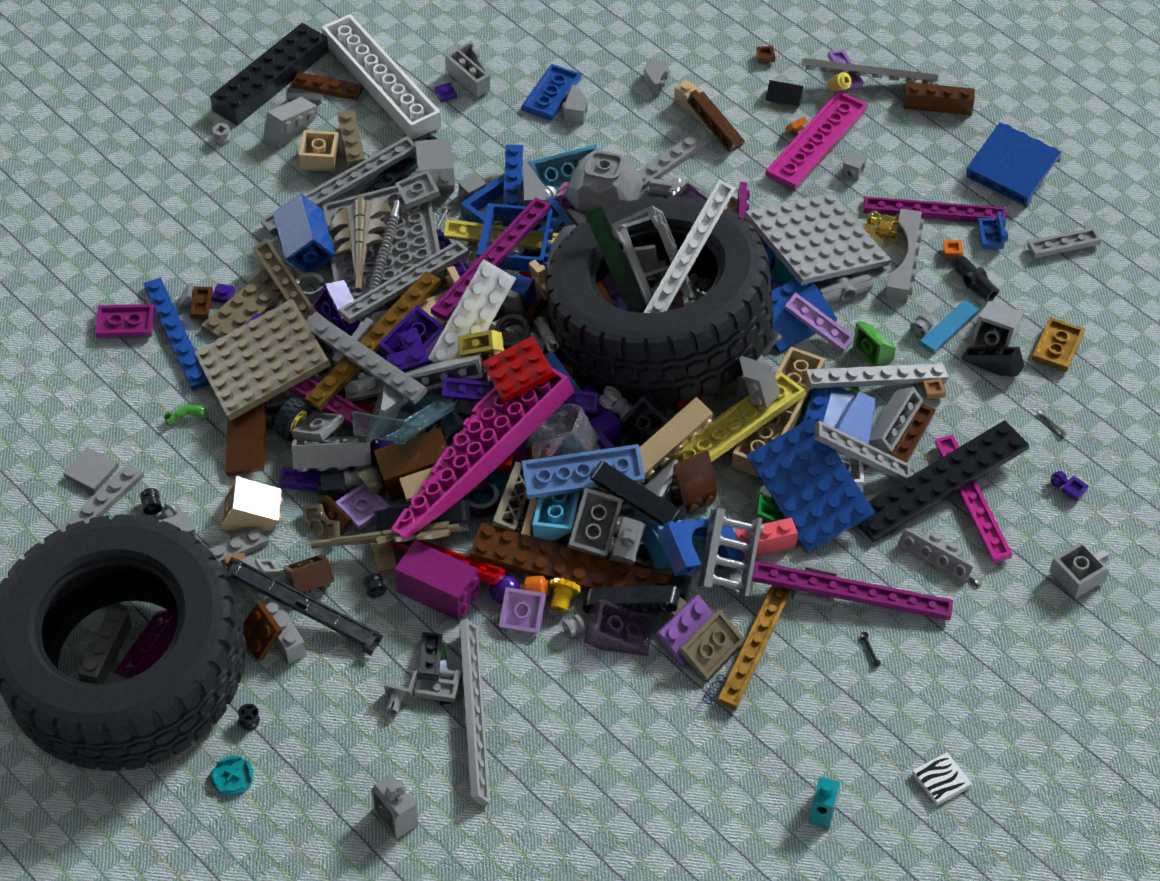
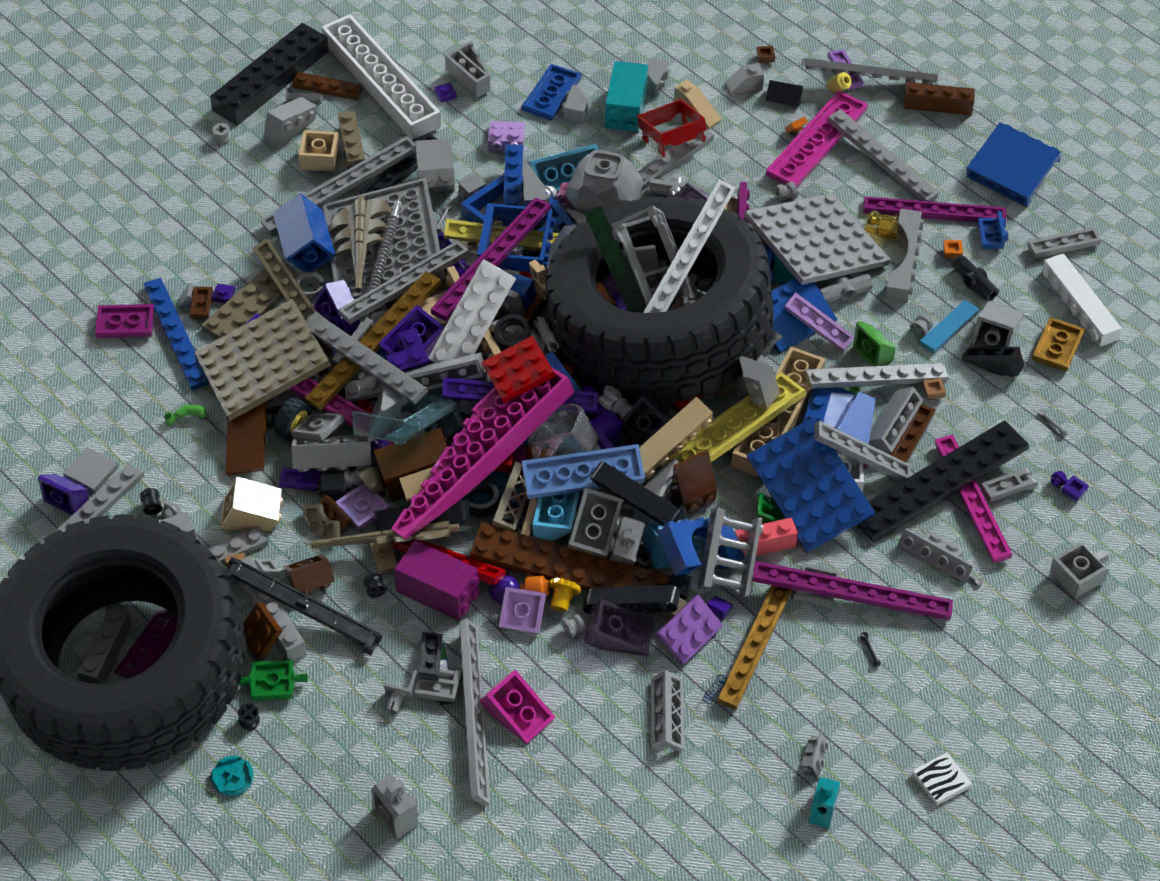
light grey plate [395,170,441,209] -> none
light yellow slope [457,330,504,356] -> none
dark tan plate [678,609,745,680] -> none
reddish brown panel [687,90,745,152] -> none
light grey brick [842,150,868,181] -> none
none -> dark purple slope [38,474,89,515]
none -> green plate [238,660,308,701]
none -> dark pink slope [479,669,555,744]
none -> lavender plate [488,121,525,151]
none -> teal brick [605,61,648,132]
none -> red piece [637,99,707,157]
none -> light grey fence [651,670,684,752]
none -> dark purple slope [707,596,734,620]
none -> light grey slope [725,63,764,95]
none -> light grey wheel [775,182,798,202]
none -> light grey hinge [801,732,829,779]
none -> light grey plate [827,109,939,202]
none -> light grey plate [981,468,1038,502]
none -> white brick [1042,253,1122,347]

